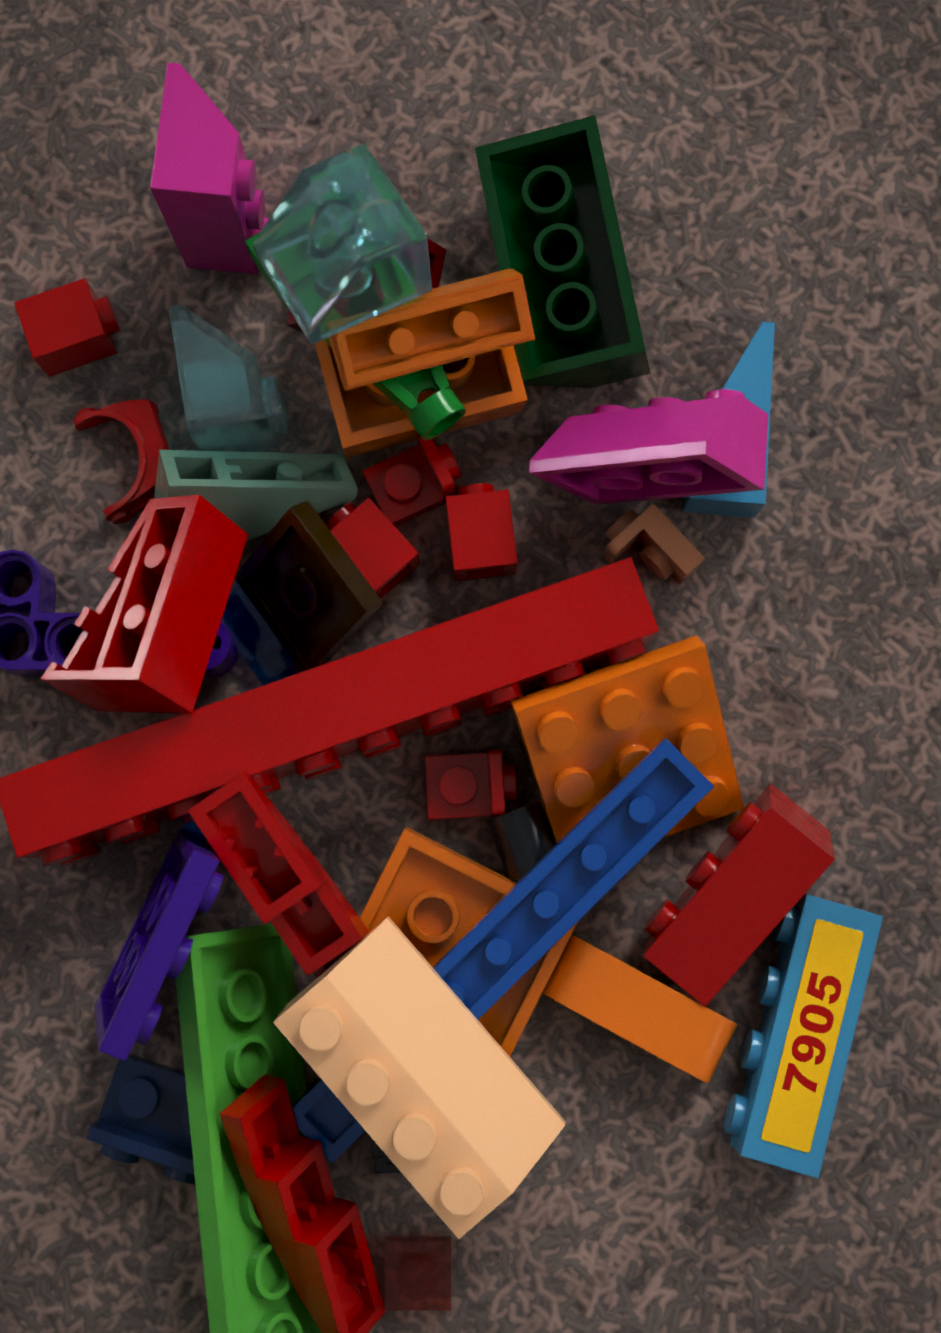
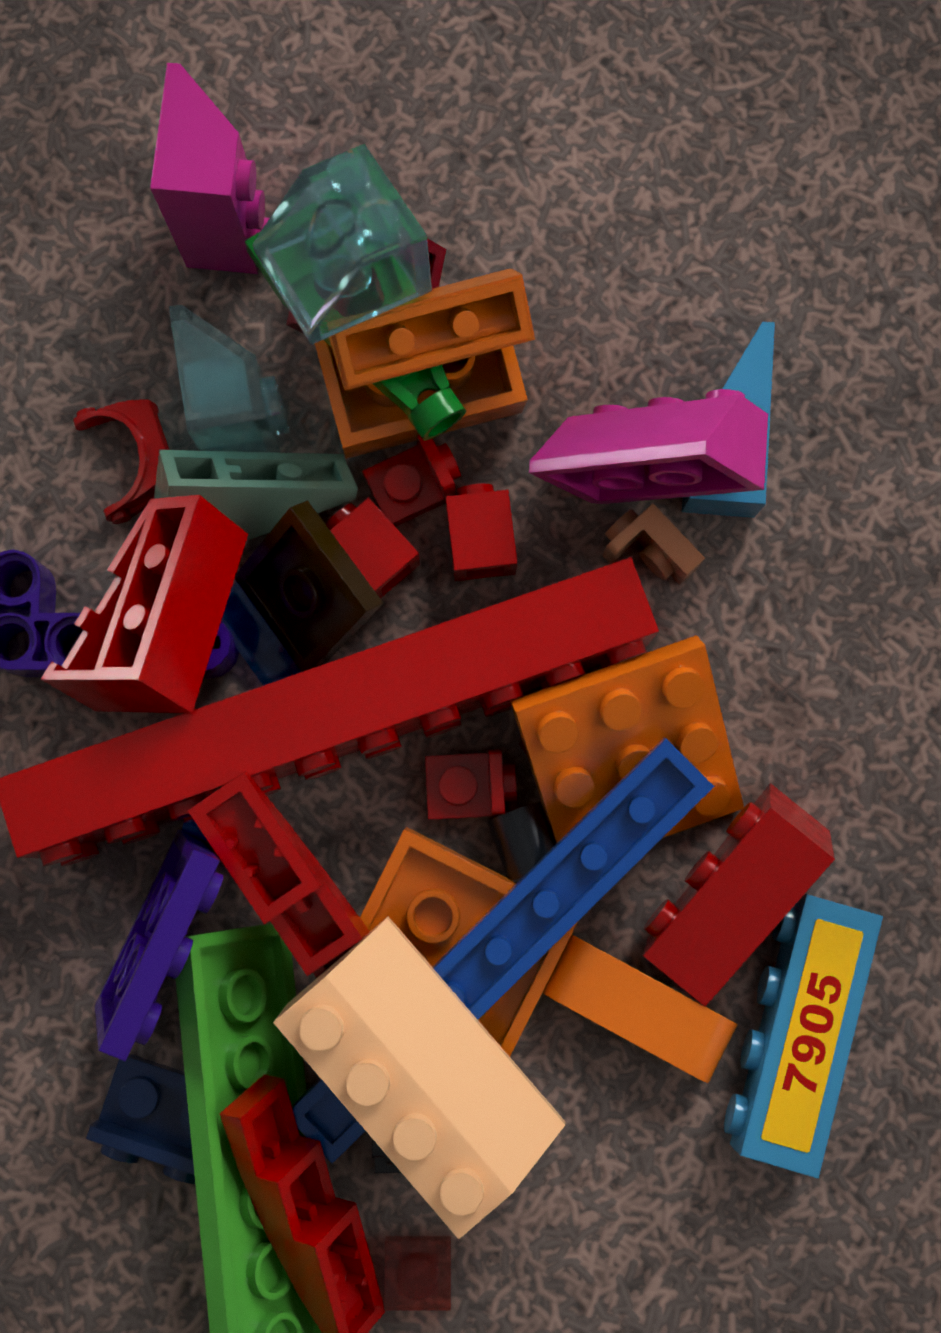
red brick [14,278,121,377] -> none
dark green slope [475,115,651,388] -> none

